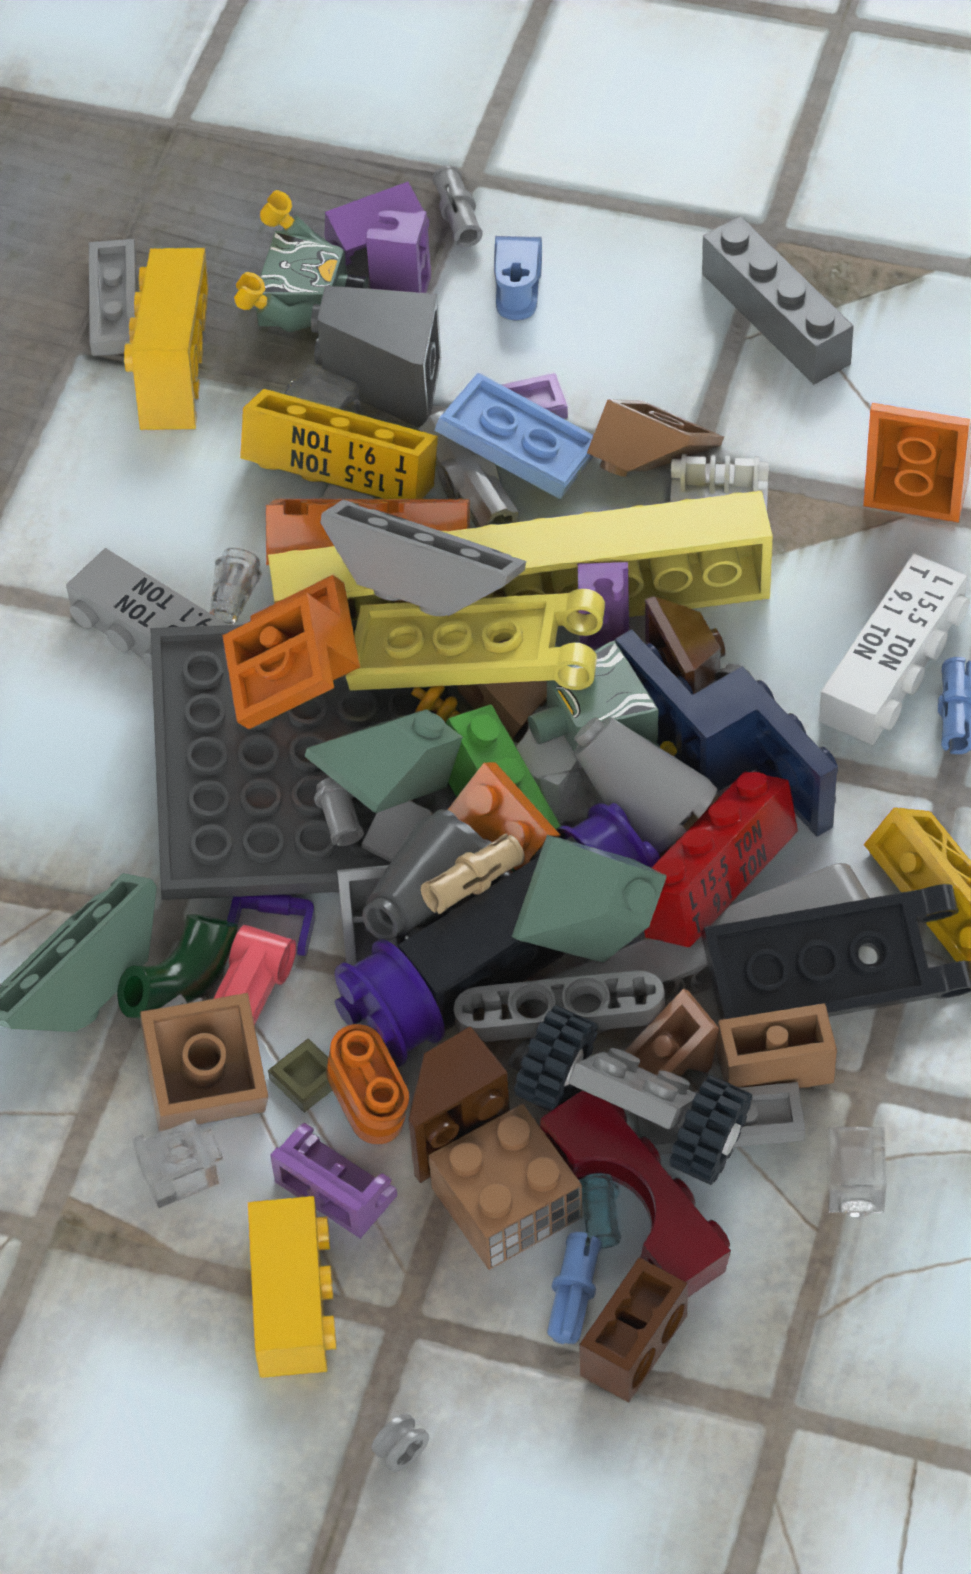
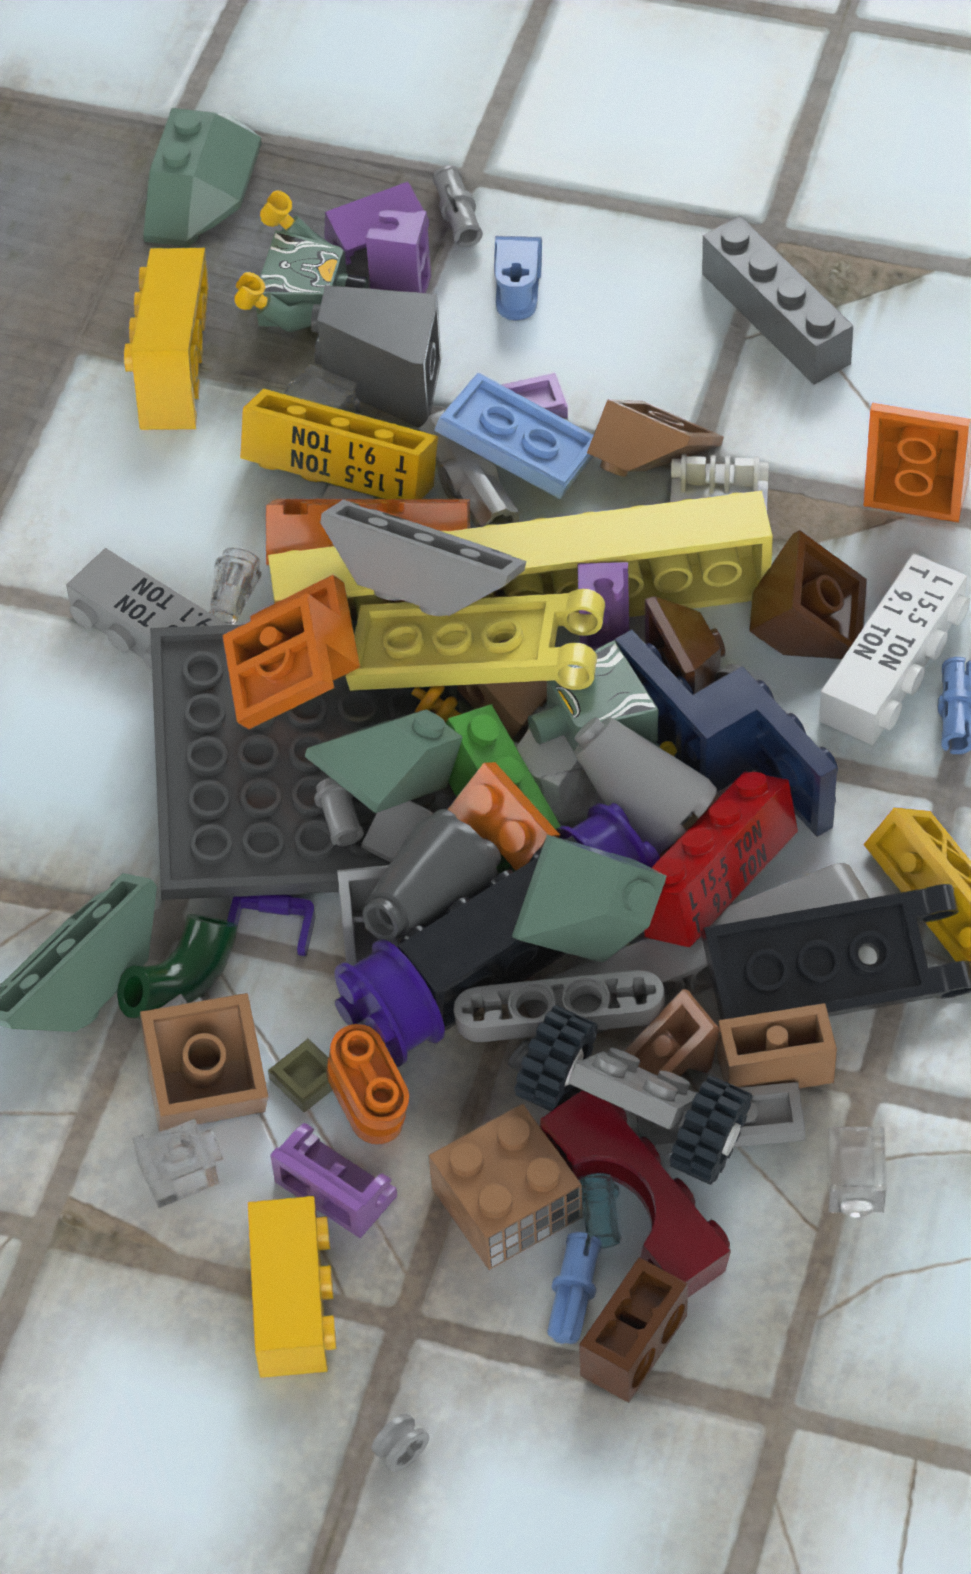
light grey plate [89,239,137,356] -> none
coral piece [213,925,296,1025] -> none
reddish brown slope [408,1026,510,1183] -> none
tan pin [421,834,525,914] -> none
none -> sand green wedge [143,108,262,247]
none -> reddish brown slope [749,530,867,659]

